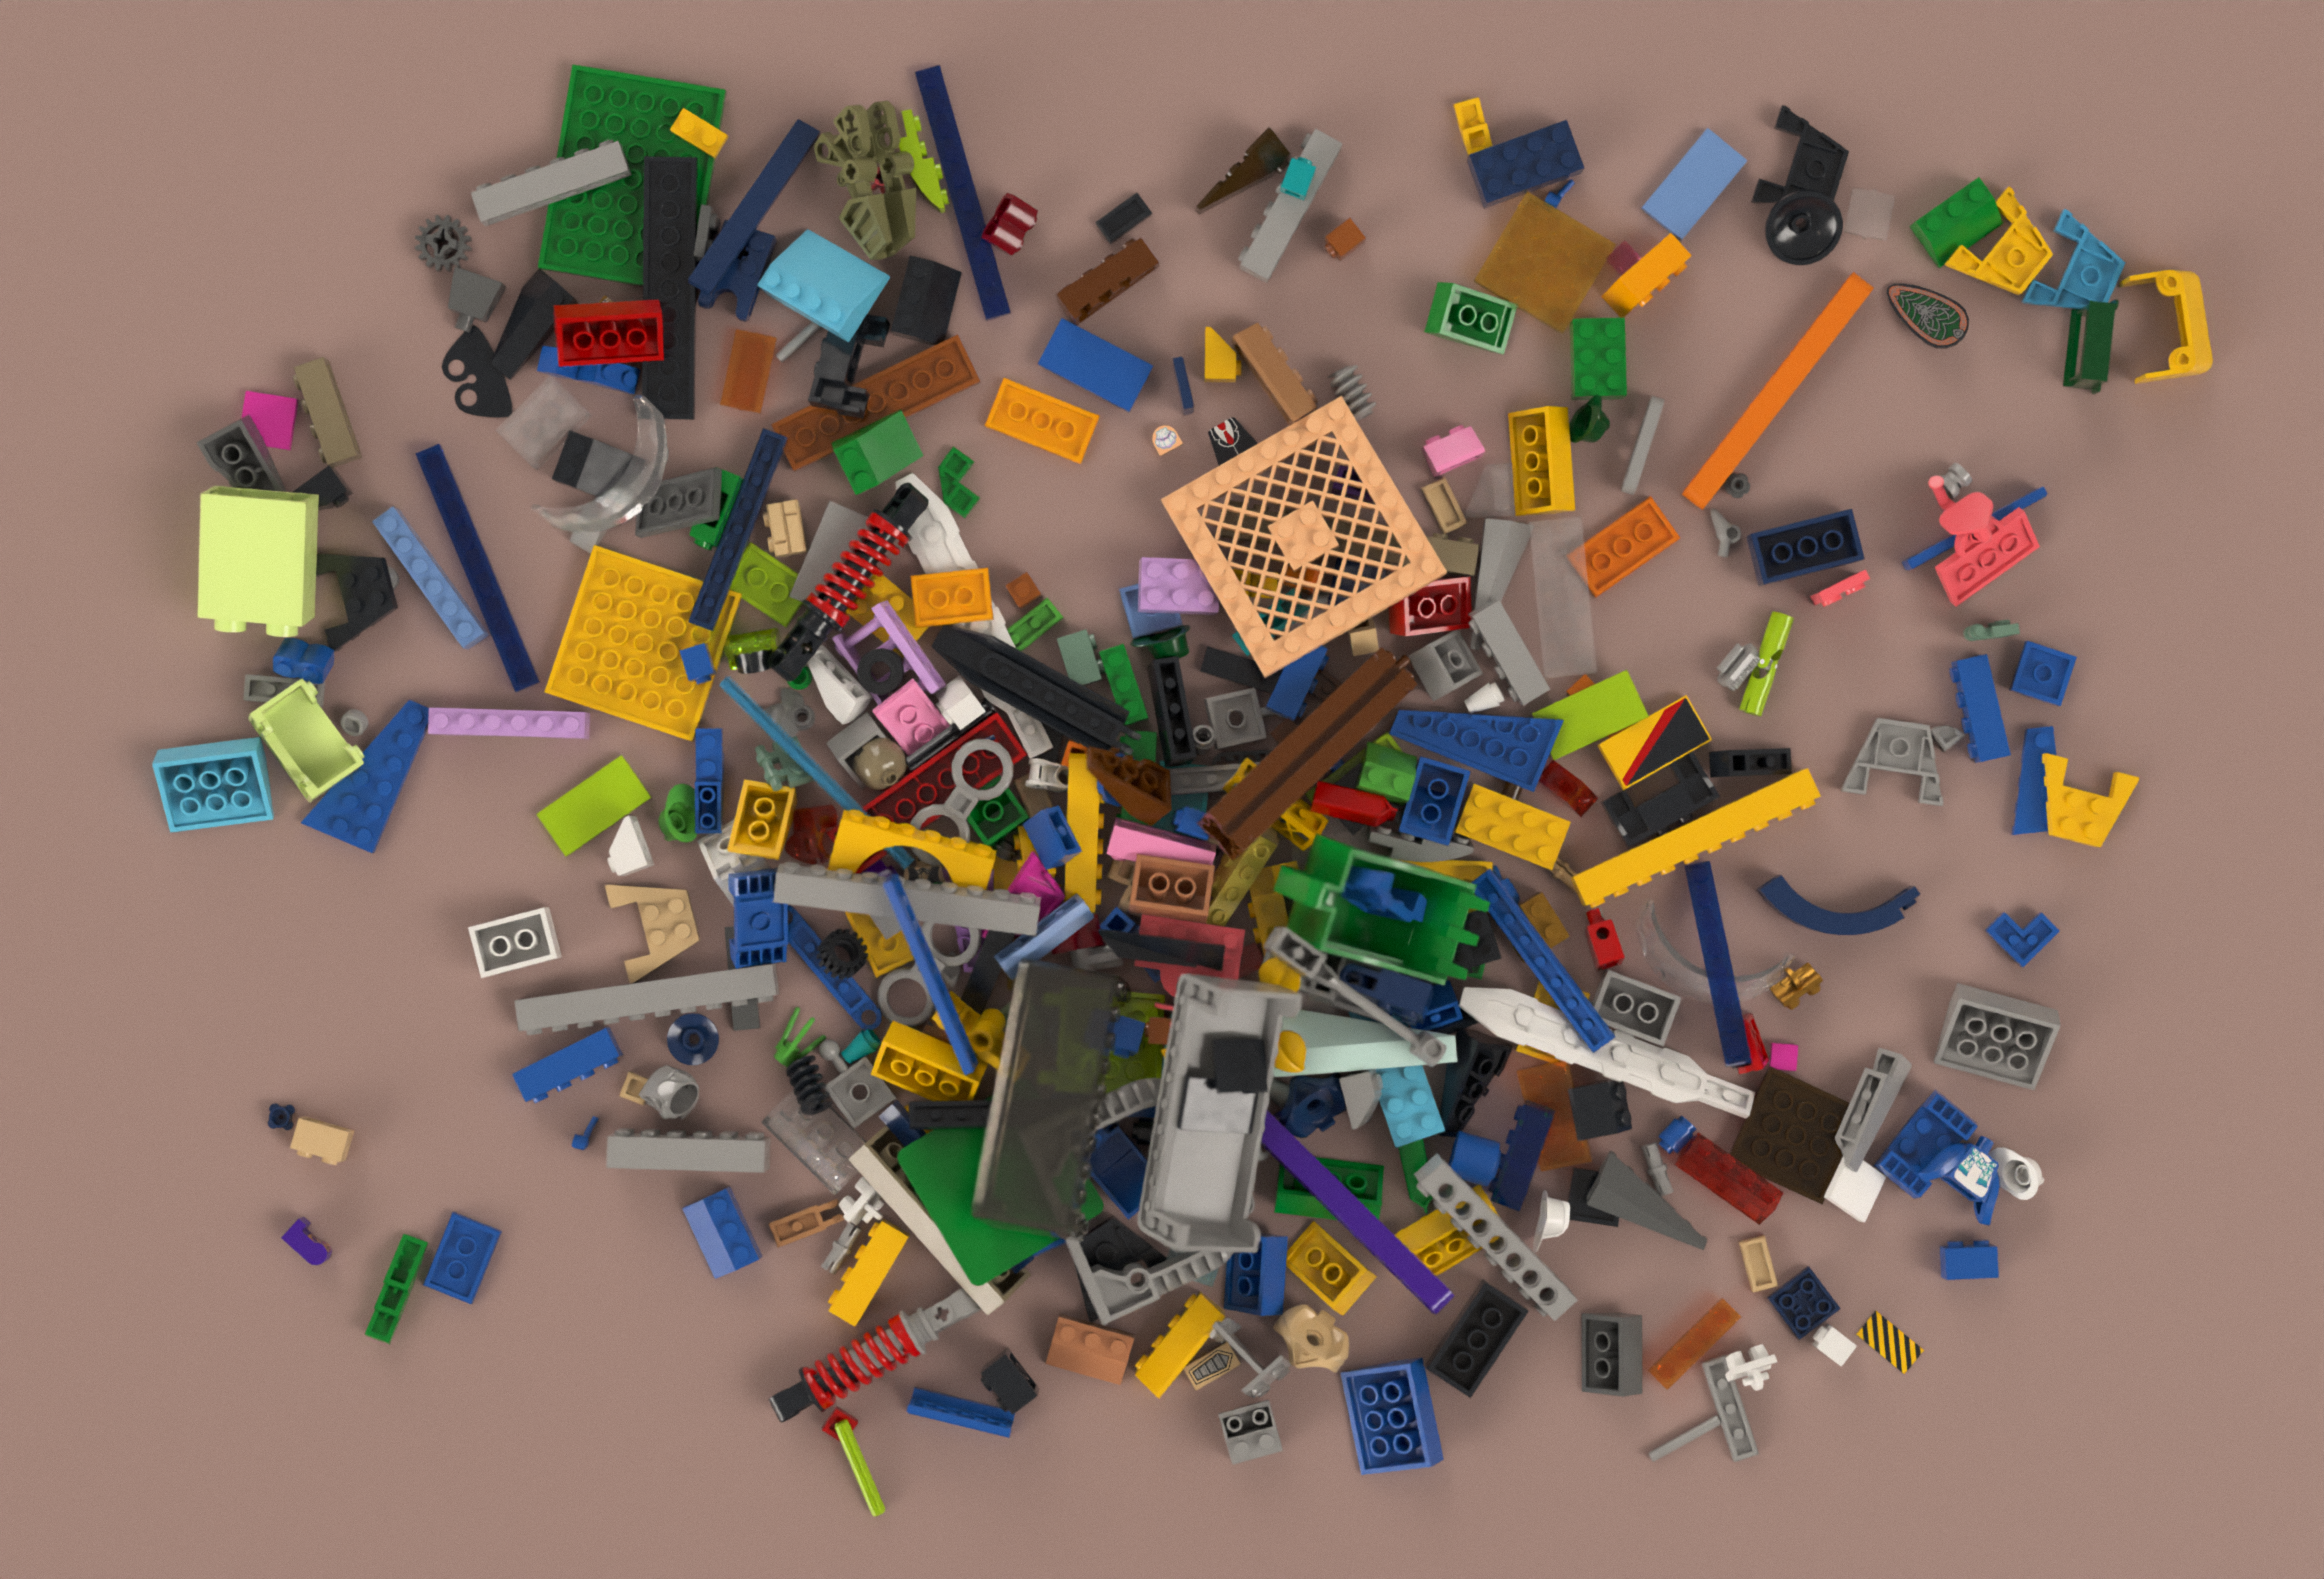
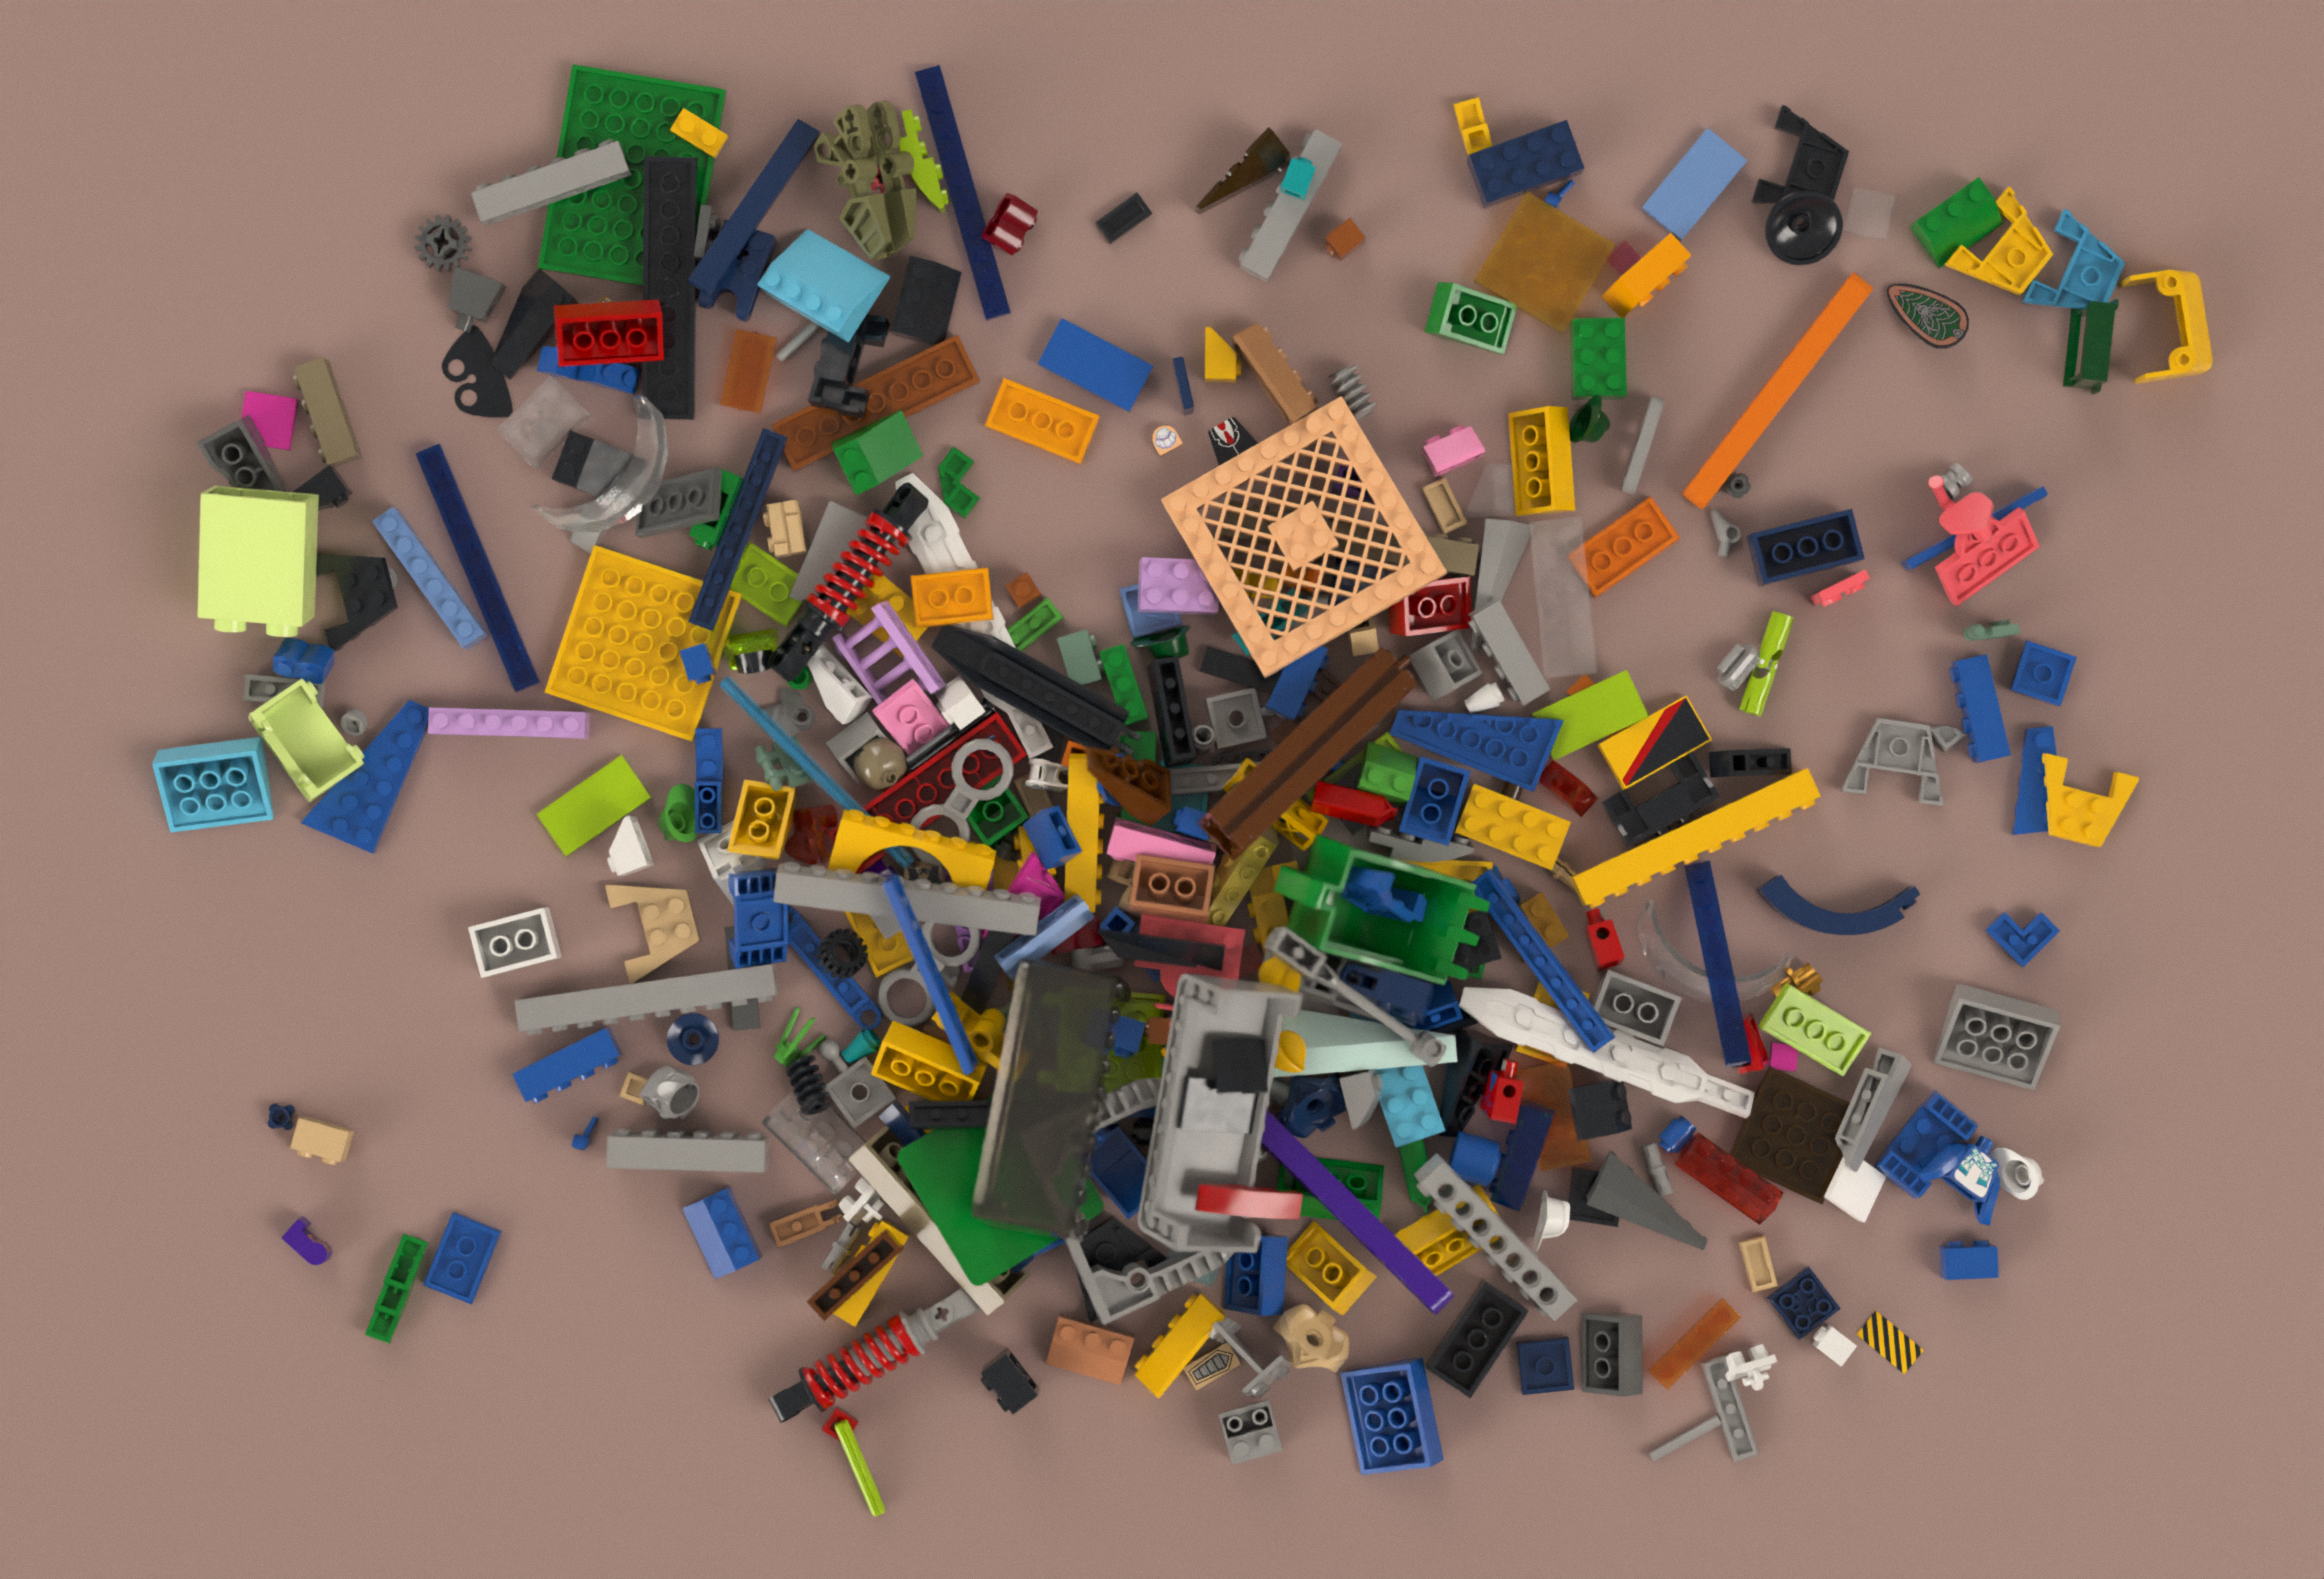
black tyre [857,648,904,695] -> none
blue fence [907,1387,1015,1438] -> none
reddish brown wedge [1056,238,1159,326] -> none
none -> reddish brown brick [807,1228,904,1321]
none -> slope [1195,1184,1303,1219]
none -> red torso [1480,1058,1524,1124]
none -> dark blue tile [1516,1337,1574,1395]
none -> lime tile [1758,982,1871,1077]

